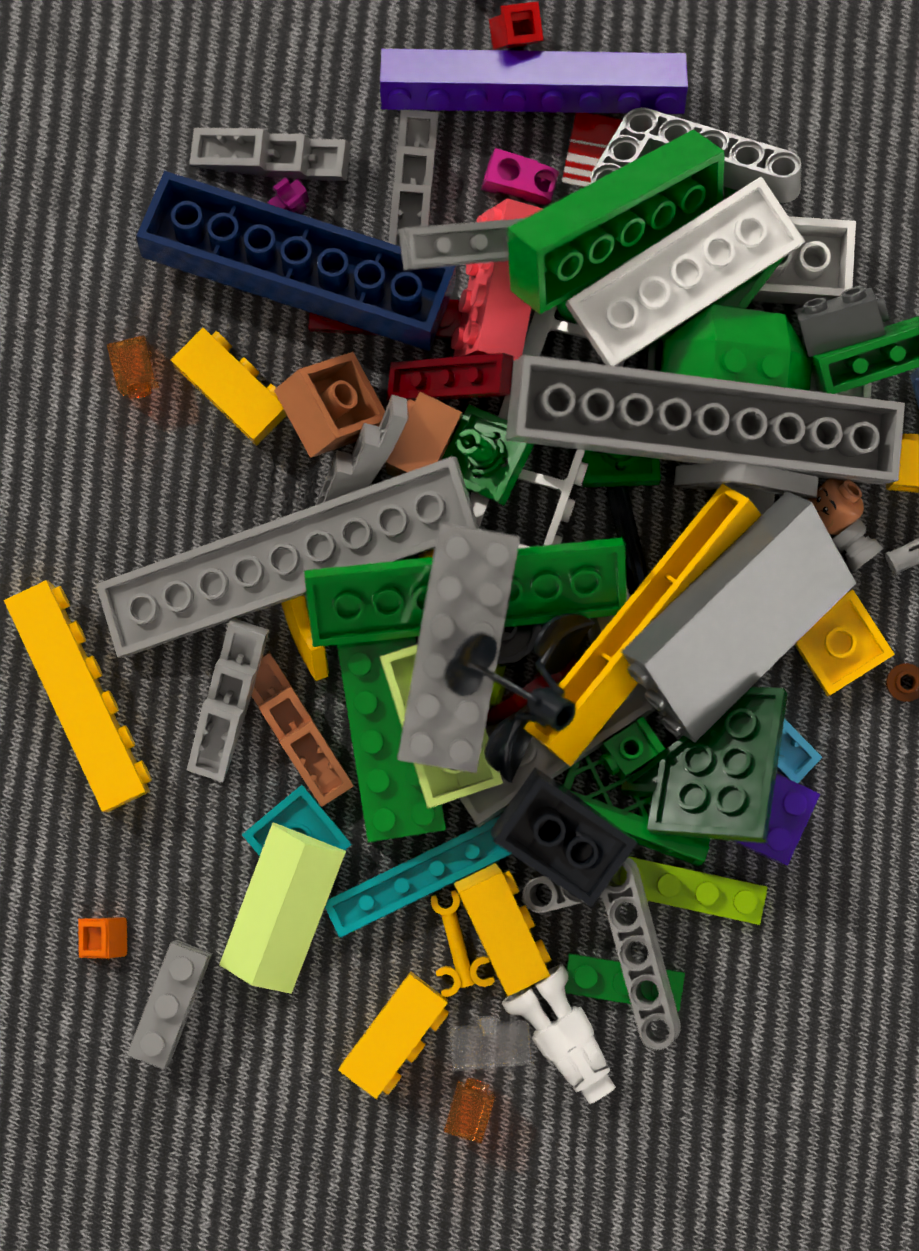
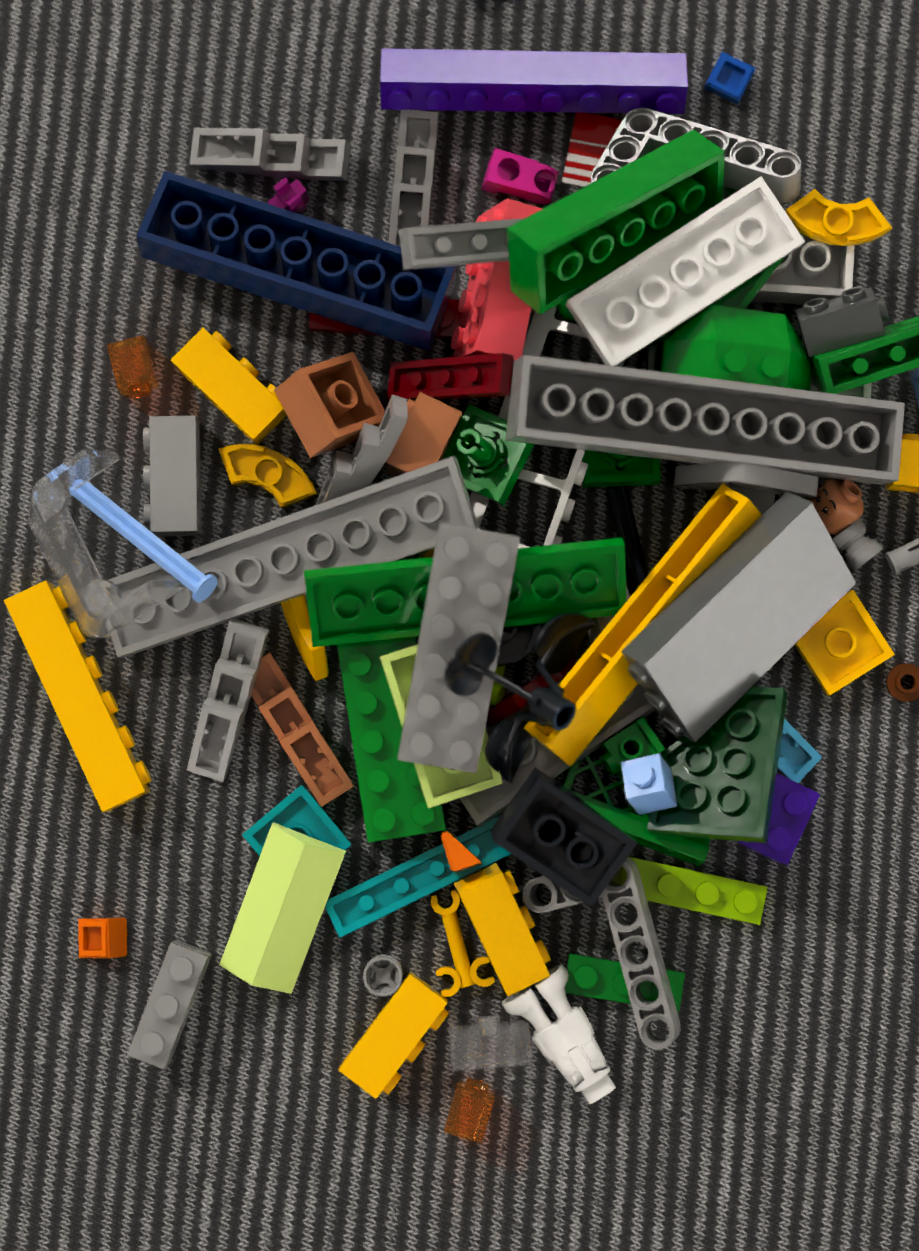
red brick [489,1,544,50] -> none
none -> clear windscreen [28,449,185,638]
none -> light blue axle [65,474,218,603]
none -> light grey brick [143,416,202,537]
none -> yellow tile [219,444,317,509]
none -> light grey wheel [363,954,403,997]
none -> orange slope [441,831,482,873]
none -> light blue brick [621,753,677,815]
none -> blue tile [704,52,756,105]
none -> yellow tile [785,189,892,246]

